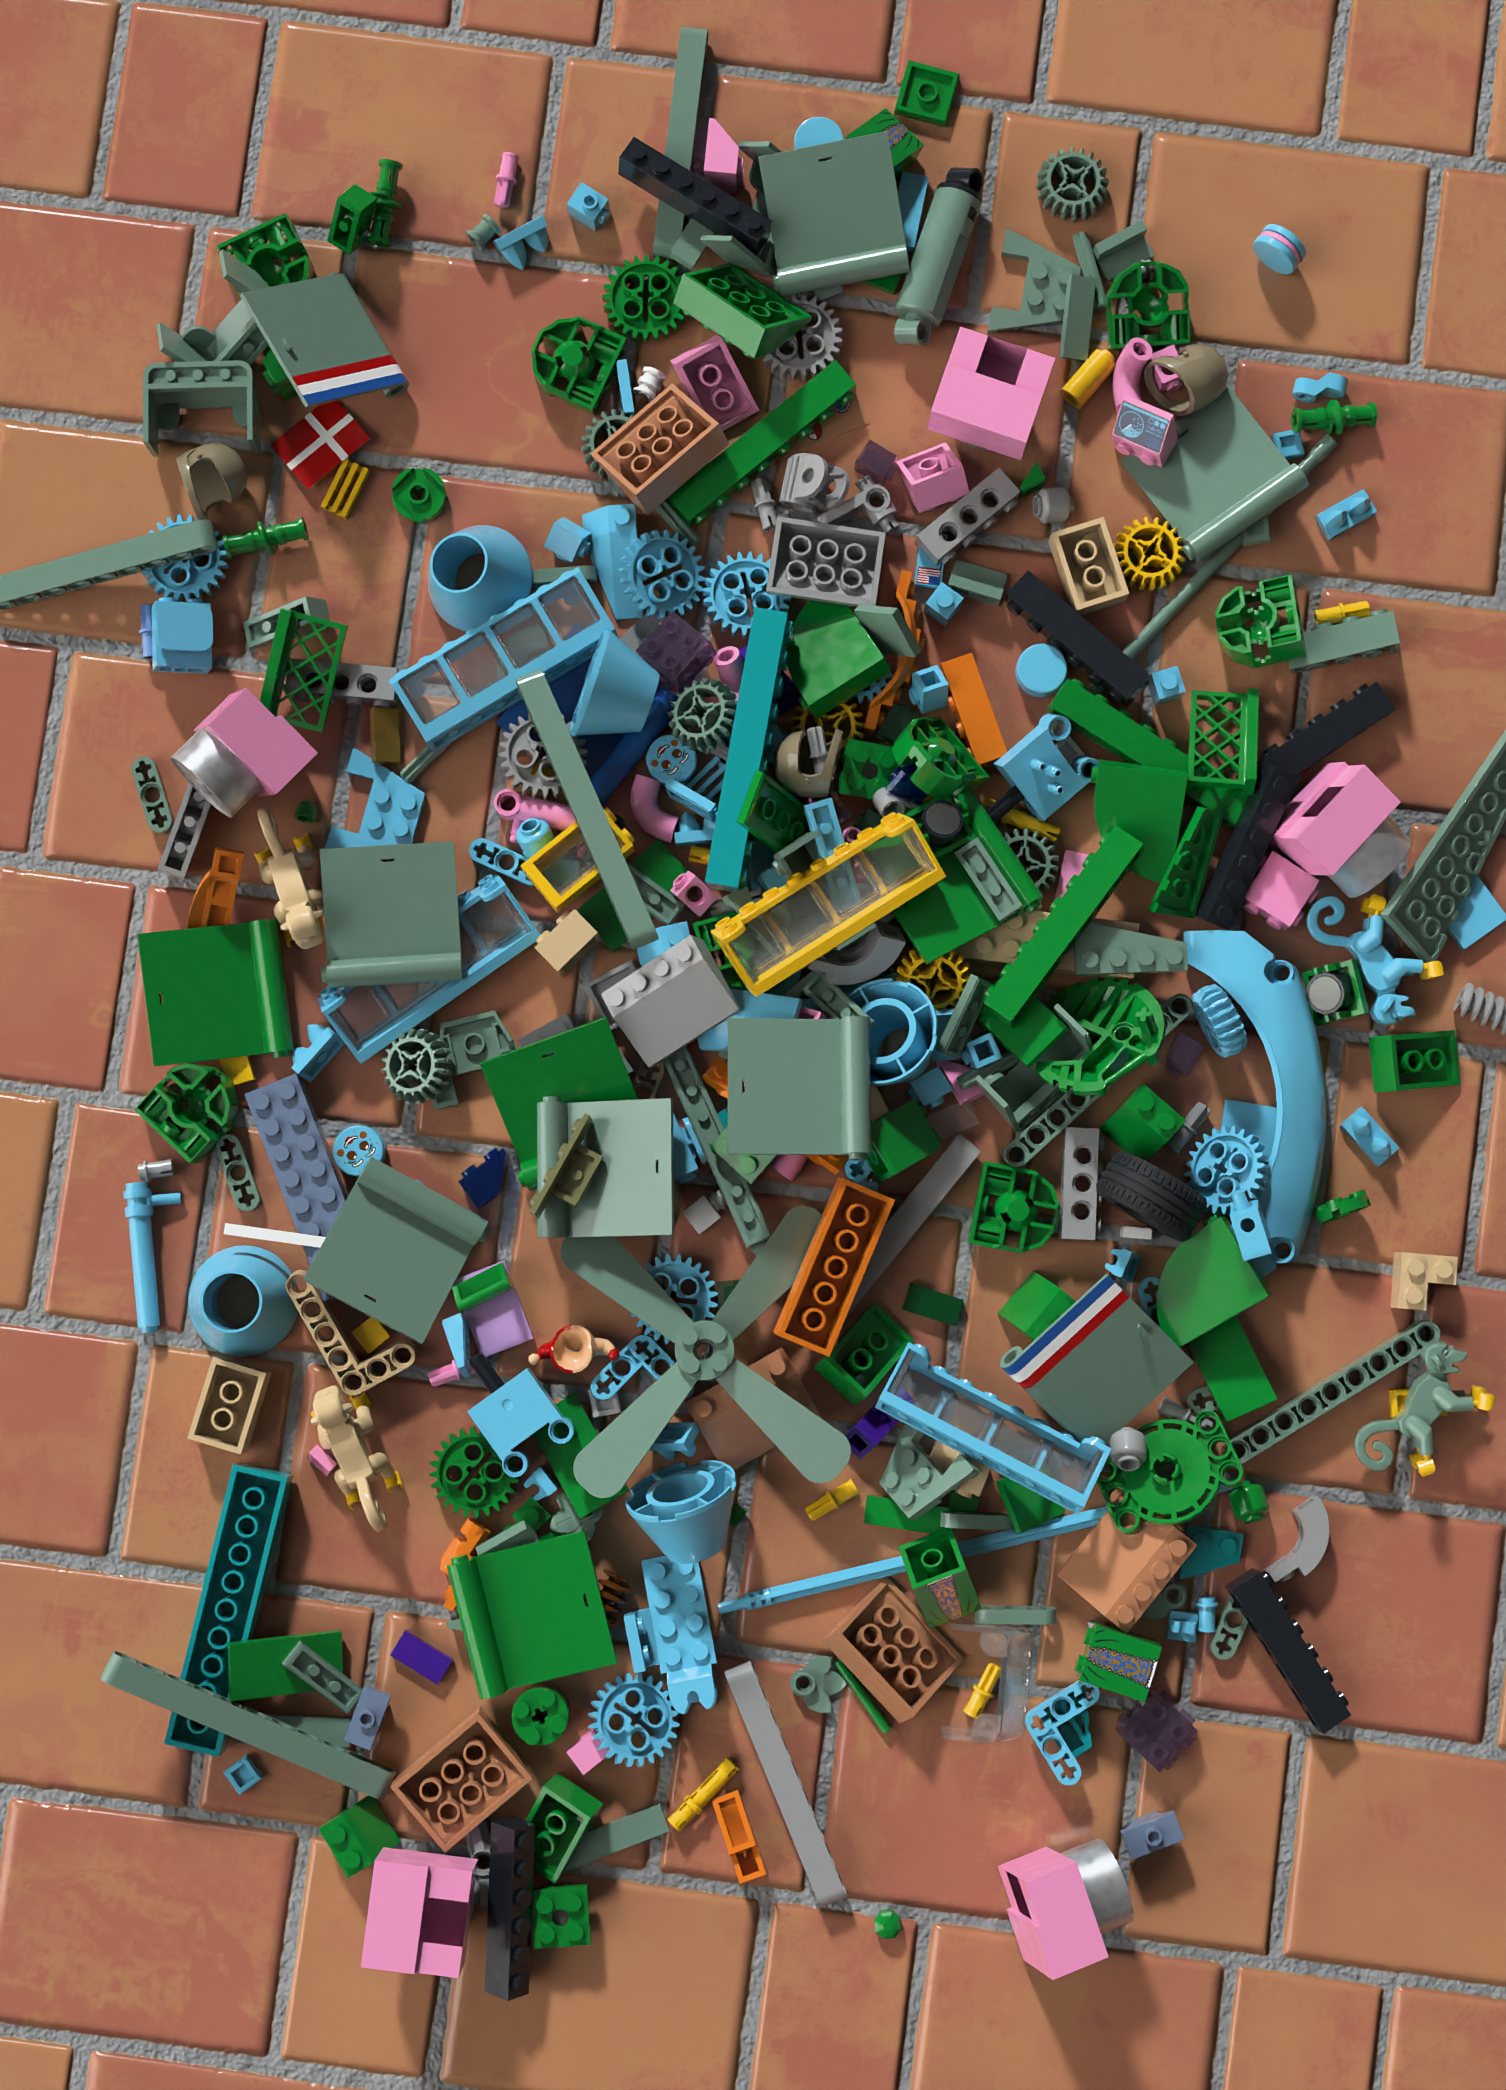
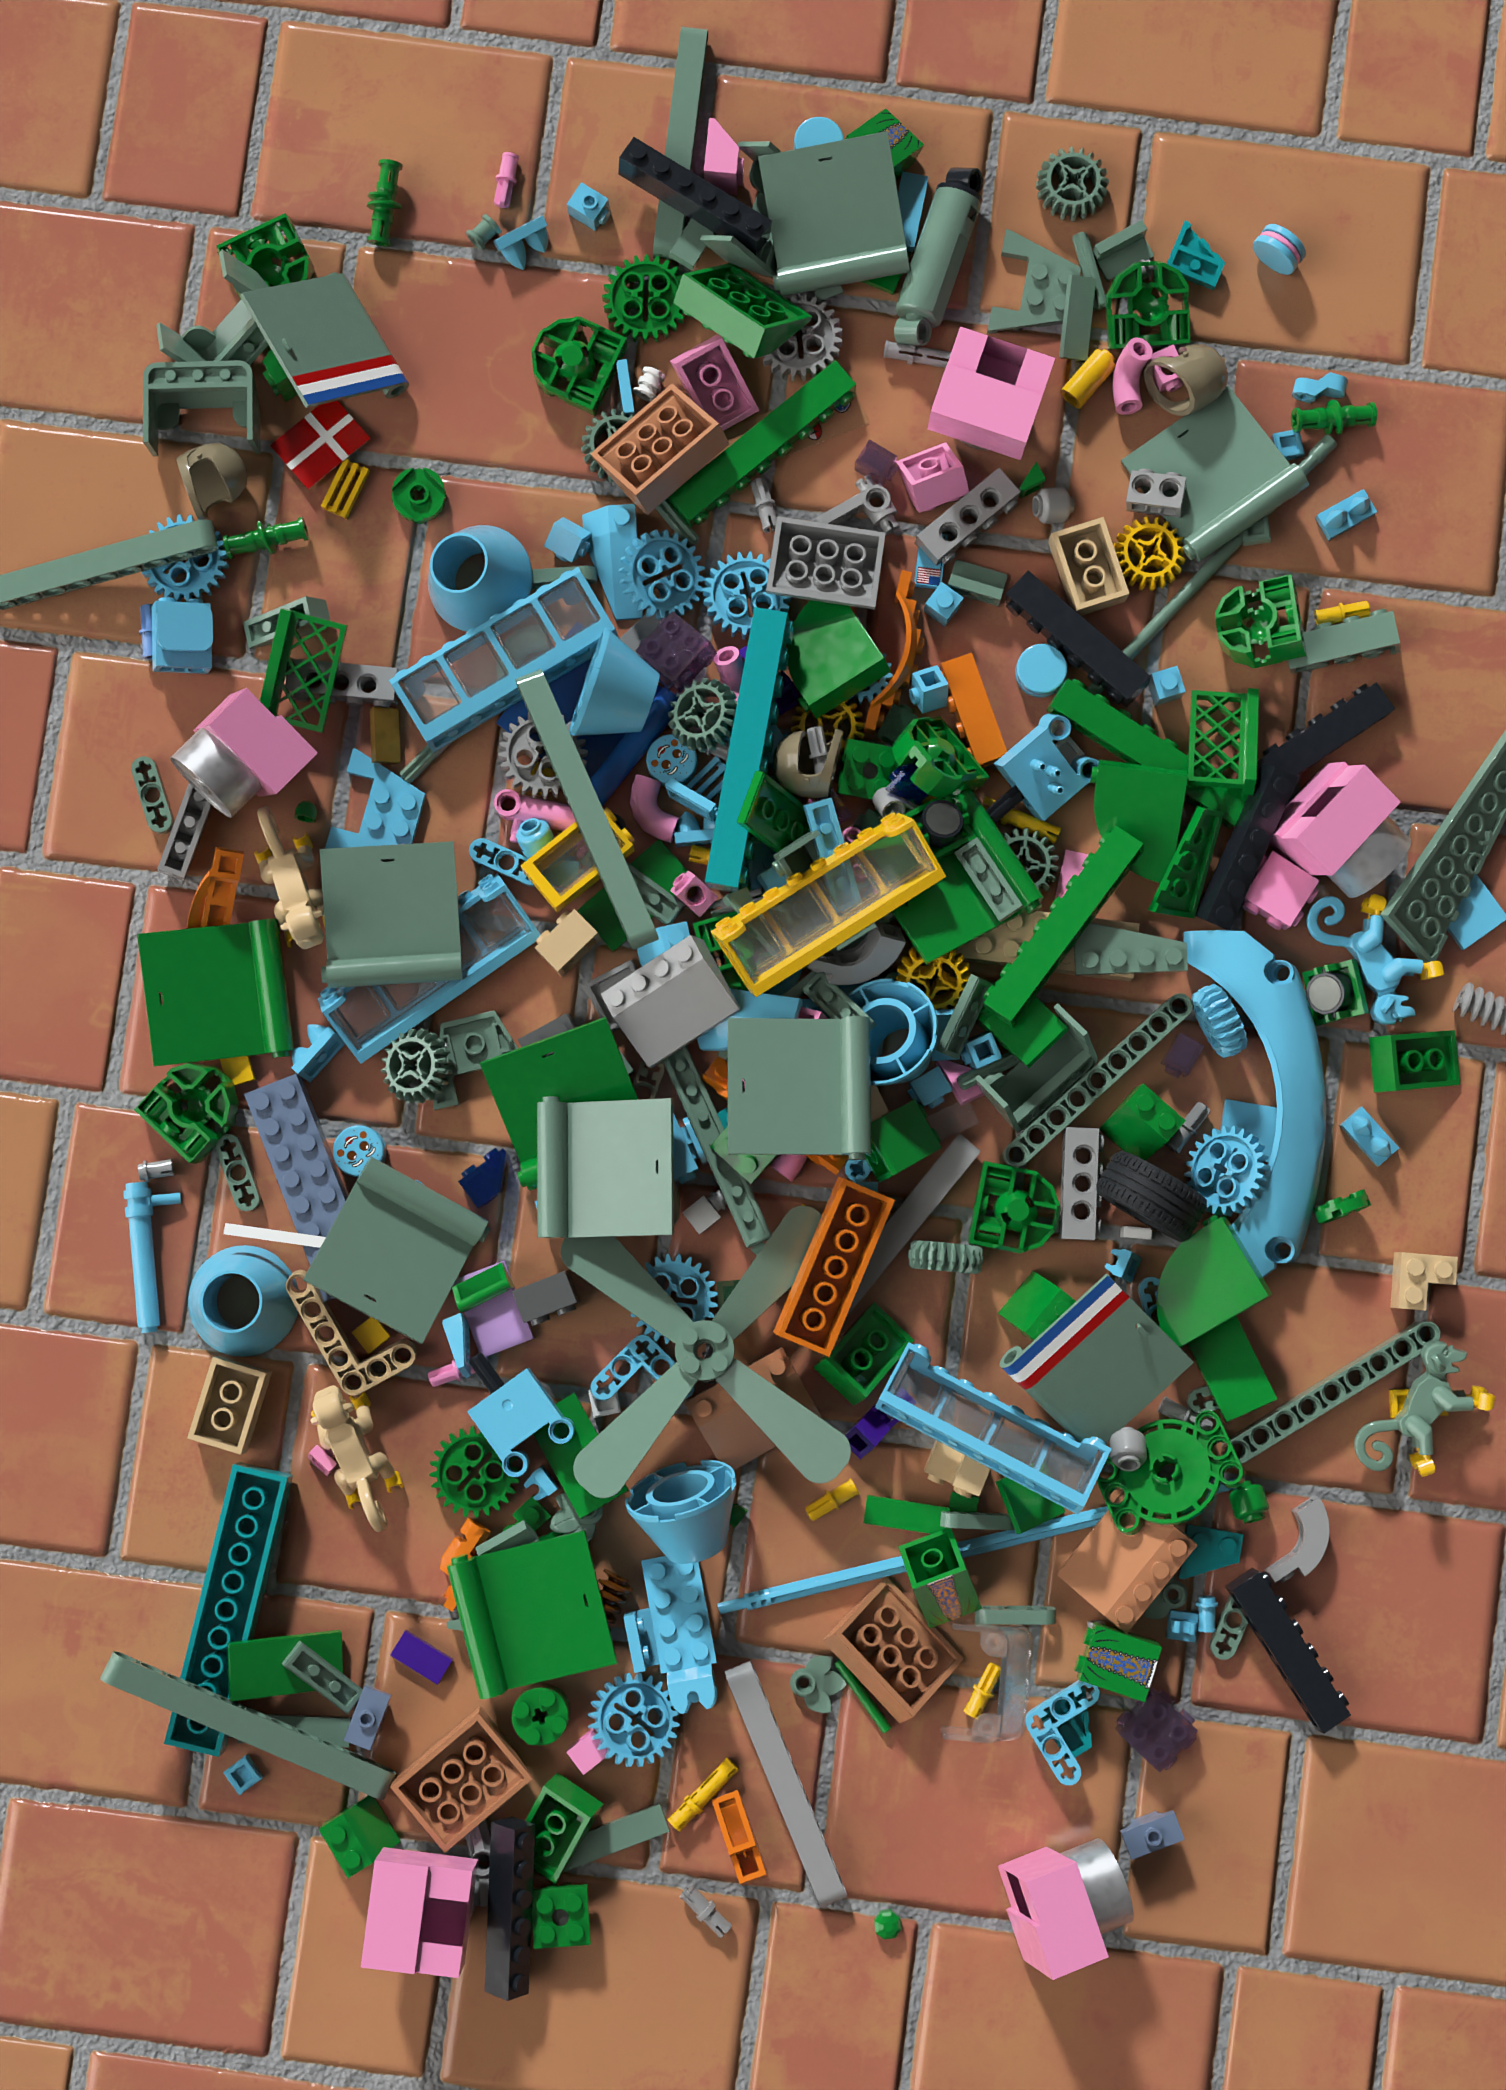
green brick [327,184,377,255] -> none
olive bracket [529,1114,604,1219] -> none
light nougat piece [529,1324,620,1373] -> none
medium azure tile [649,1422,700,1461] -> none
light grey piece [779,453,850,513] -> none
sand green tile [854,604,921,657] -> none
sand green wing [879,1403,980,1521] -> none
green tile [894,60,960,127] -> none
dark green tile [902,1283,963,1326] -> none
green piece [1036,977,1166,1097] -> none
slope [1112,394,1178,468] -> none
medium azure torso [1230,1189,1272,1261] -> none
none -> dark grey brick [512,1271,580,1326]
none -> light grey pin [680,1884,732,1938]
none -> light grey pin [883,340,951,368]
none -> sand green gear [908,1240,984,1274]
none -> light grey brick [1126,469,1186,518]
none -> teal wing [1167,220,1225,291]

